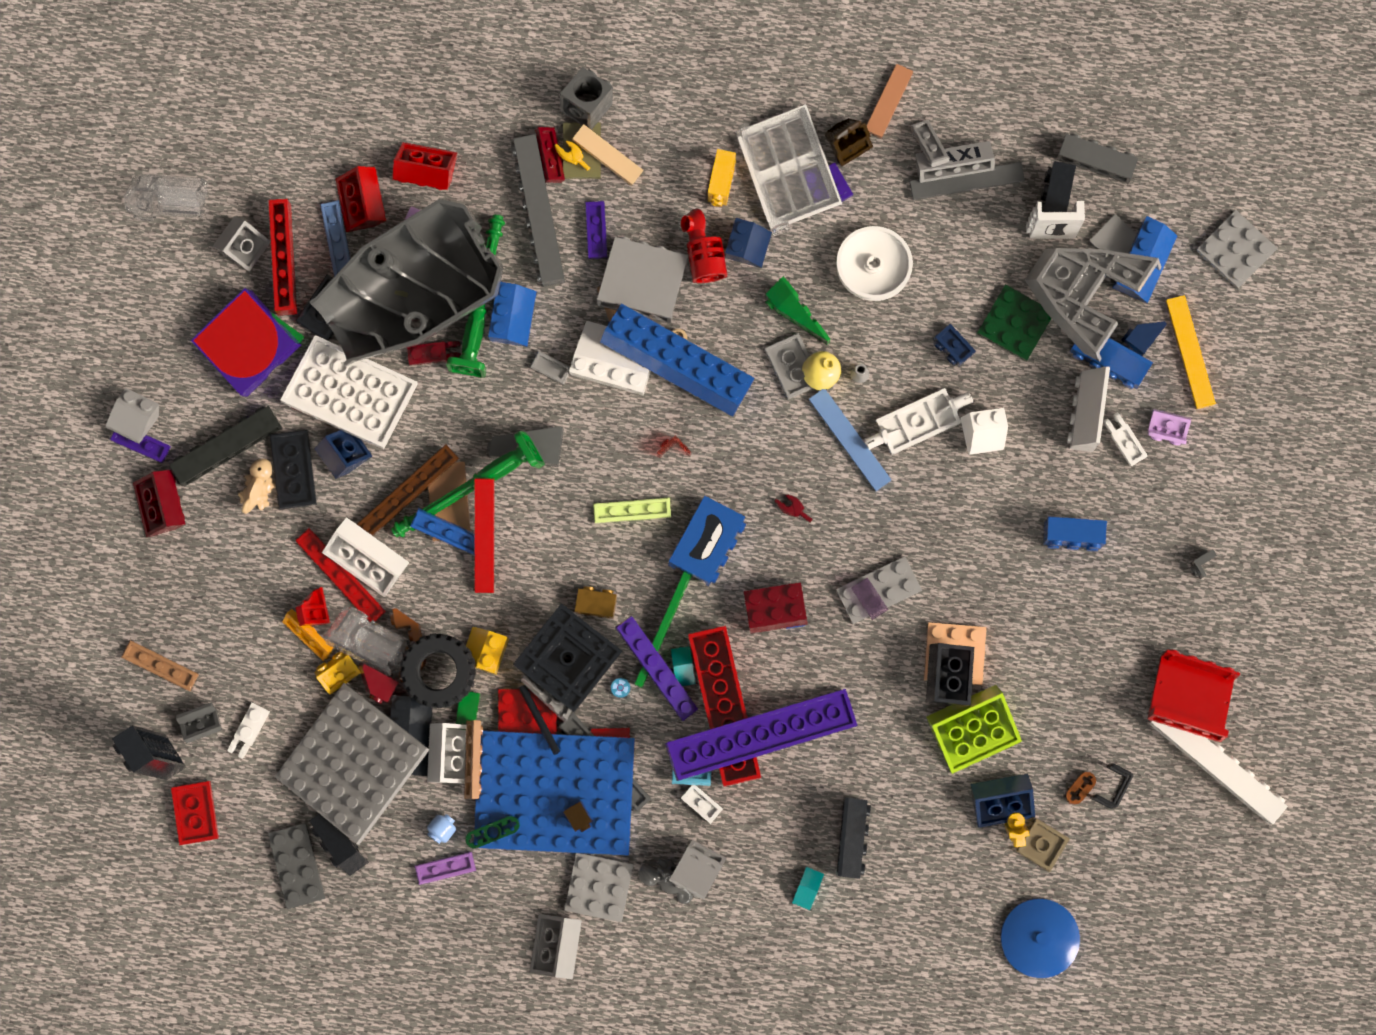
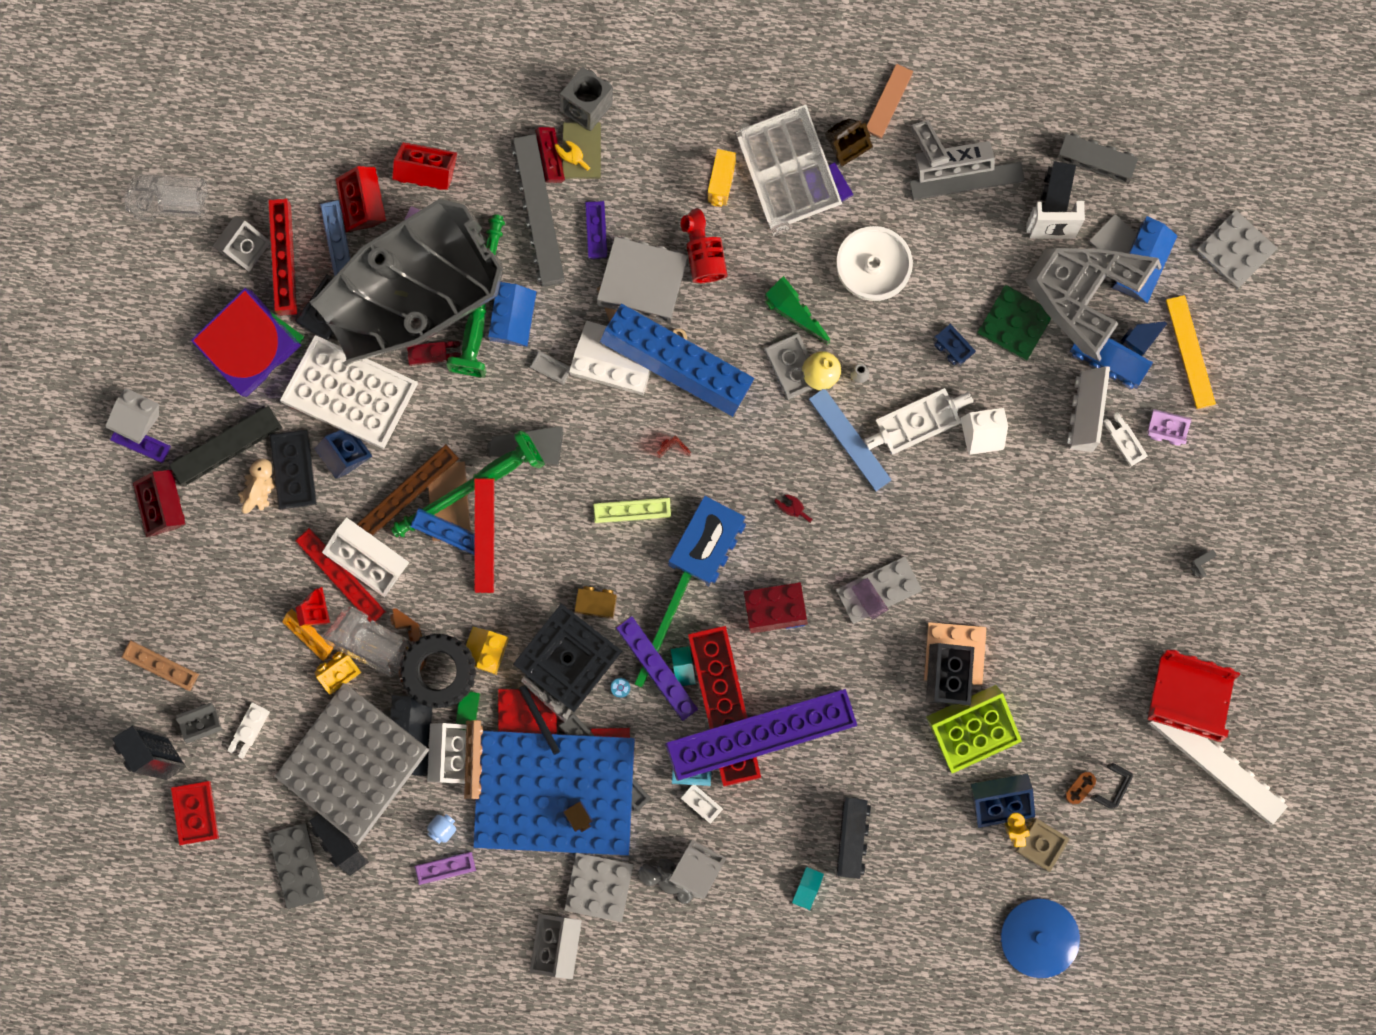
dark red slope [358,662,398,703] -> none
dark green beam [465,816,520,849] -> none
tan tile [572,124,643,186] -> none
dark blue slope [725,218,772,268] -> none
blue brick [1043,517,1107,552] -> none

